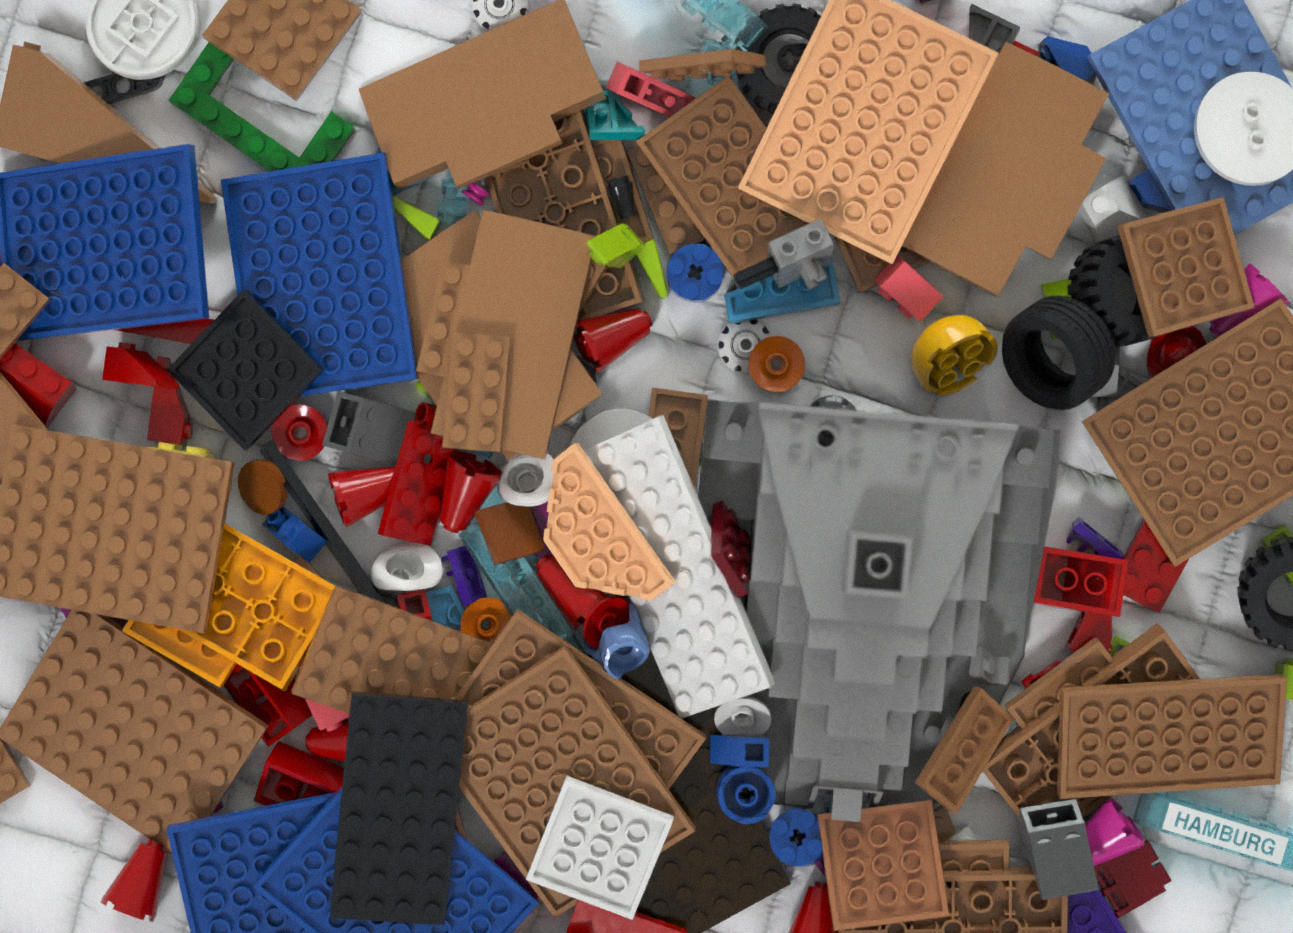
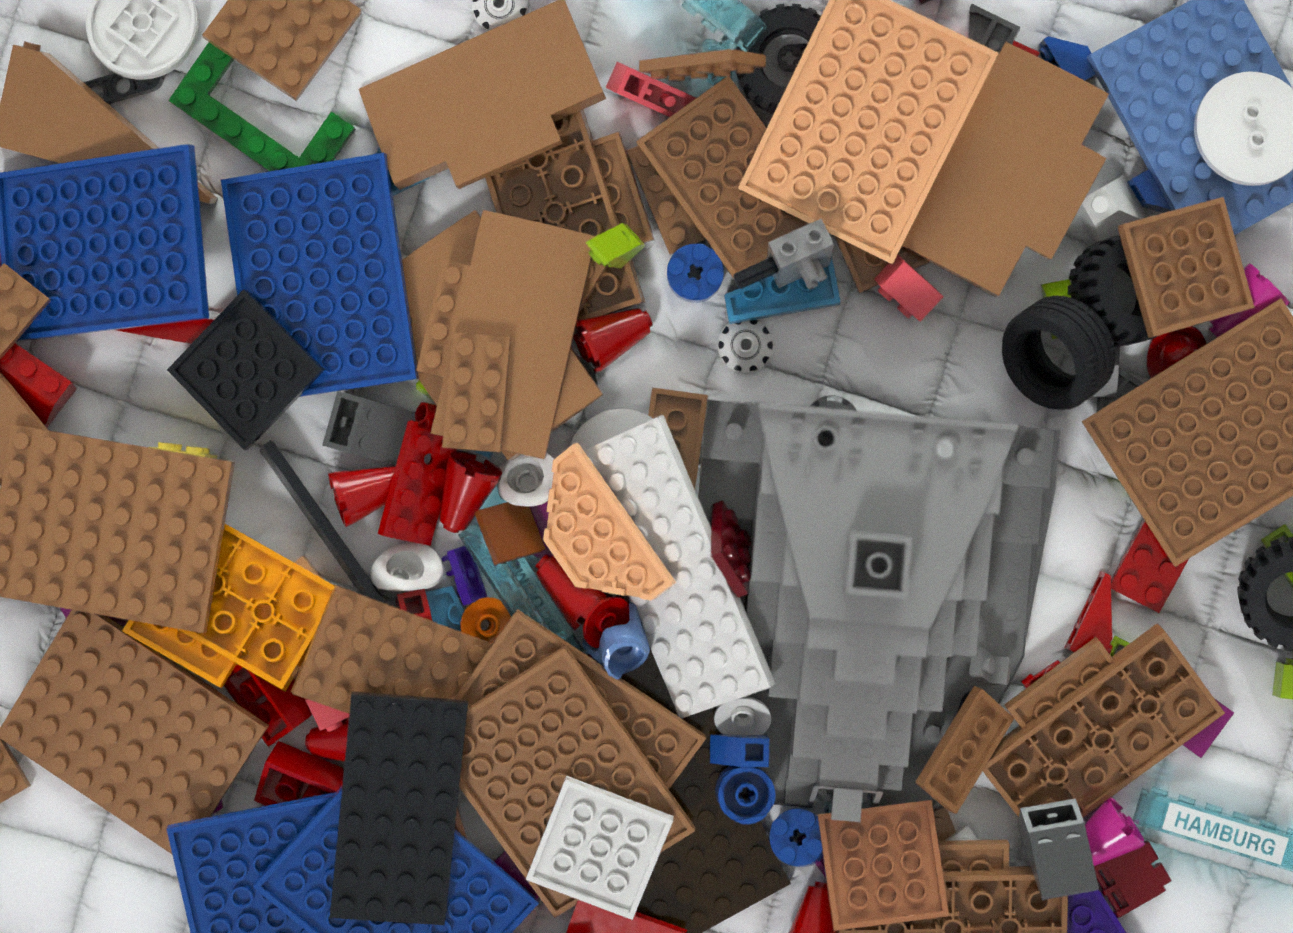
red cone [101,839,167,922] -> none
red slope [102,342,179,390] -> none
red slope [147,356,193,445] -> none
dark orange tile [238,459,287,515] -> none
blue slope [262,506,327,563] -> none
red dish [272,404,327,461] -> none
lime slope [393,196,442,240] -> none
clear light blue plate [437,179,466,224] -> none
dark pink bush [461,183,490,206] -> none
teal wing [586,90,645,140] -> none
black cone [606,175,636,219] -> none
lime slope [636,239,668,300] -> none
orange dish [749,336,805,392] -> none
yellow cylinder [911,315,998,396] -> none
red slope [1033,546,1129,617] -> none
medium nougat plate [1057,674,1287,799] -> none
dark purple plate [1066,516,1123,559] -> none

